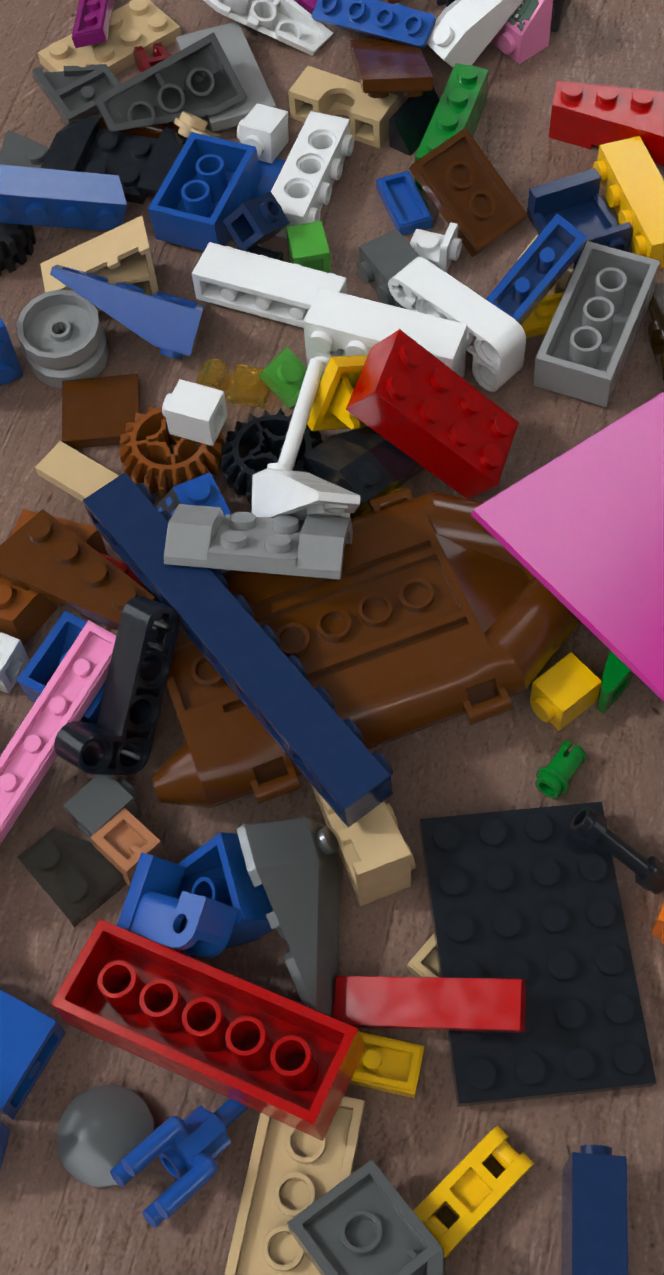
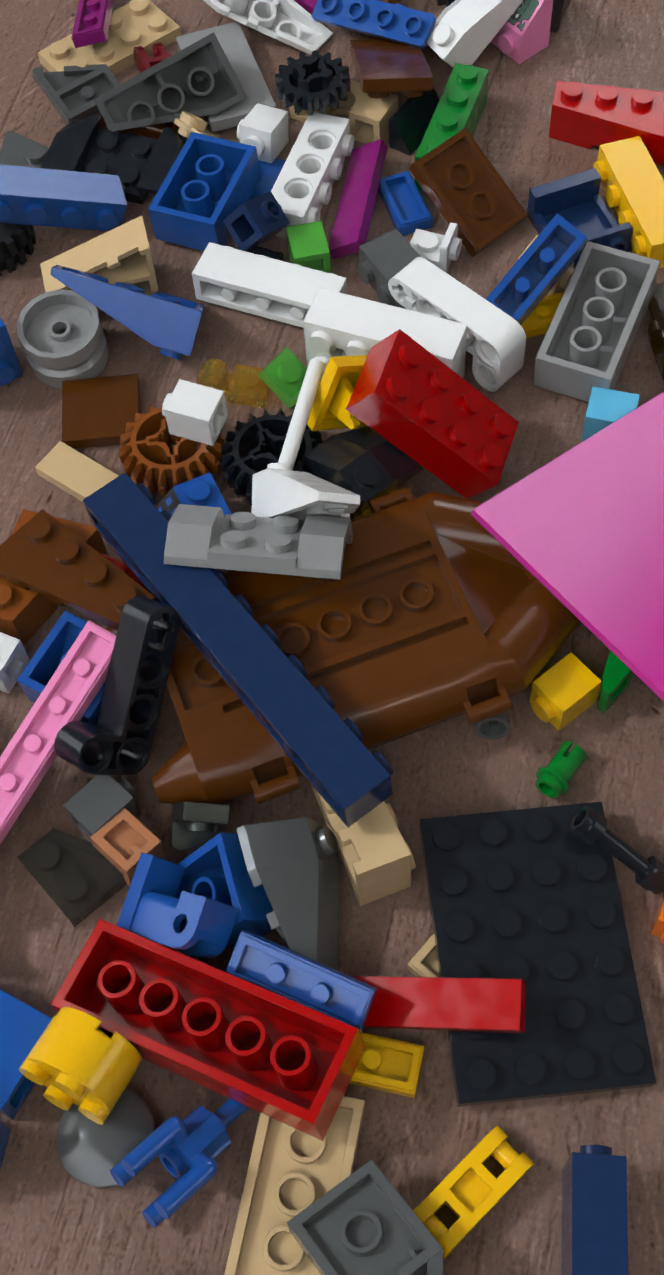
none -> yellow brick [19,1007,142,1125]
none -> pearl dark grey bracket [170,802,230,850]
none -> blue tile [225,930,378,1034]
none -> black gear [275,50,351,116]
none -> magenta tile [328,139,388,259]
none -> dark grey hinge [475,711,510,739]
none -> medium azure brick [581,386,640,441]

